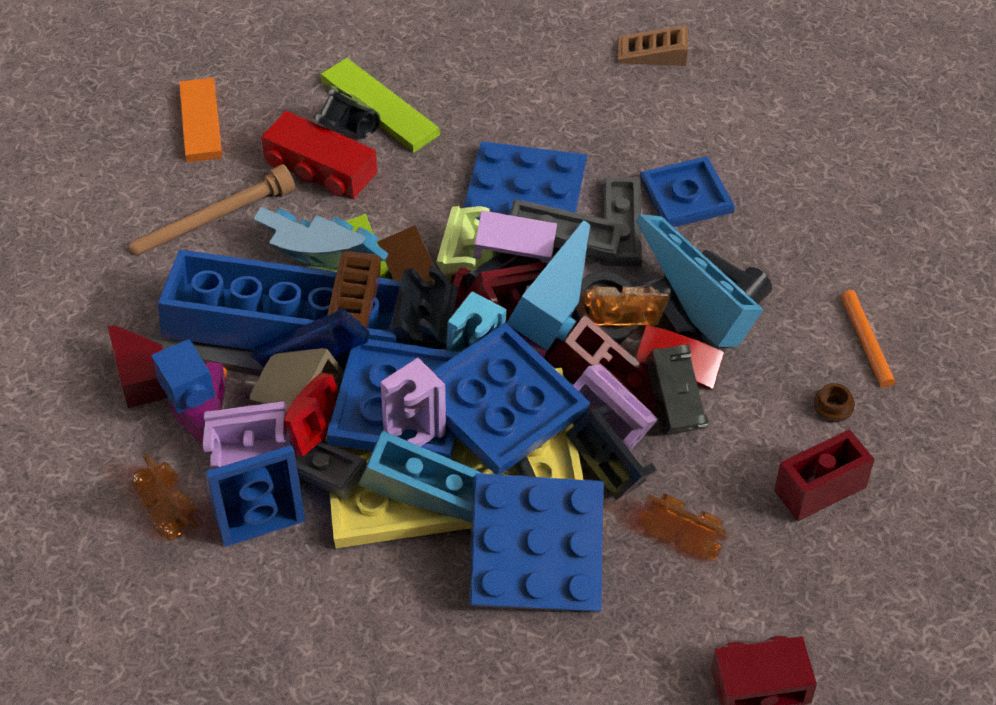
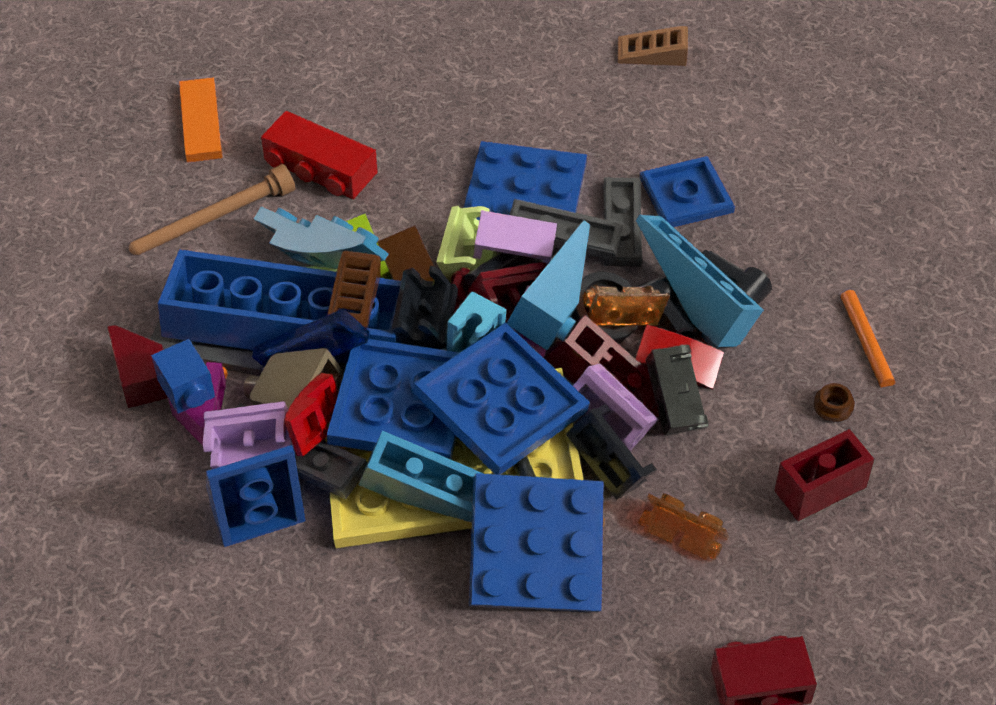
clear orange hinge [132,454,200,540] -> none
black piece [313,85,381,139] -> none
lime tile [321,58,440,153] -> none
lavender hinge [381,358,446,447] -> none

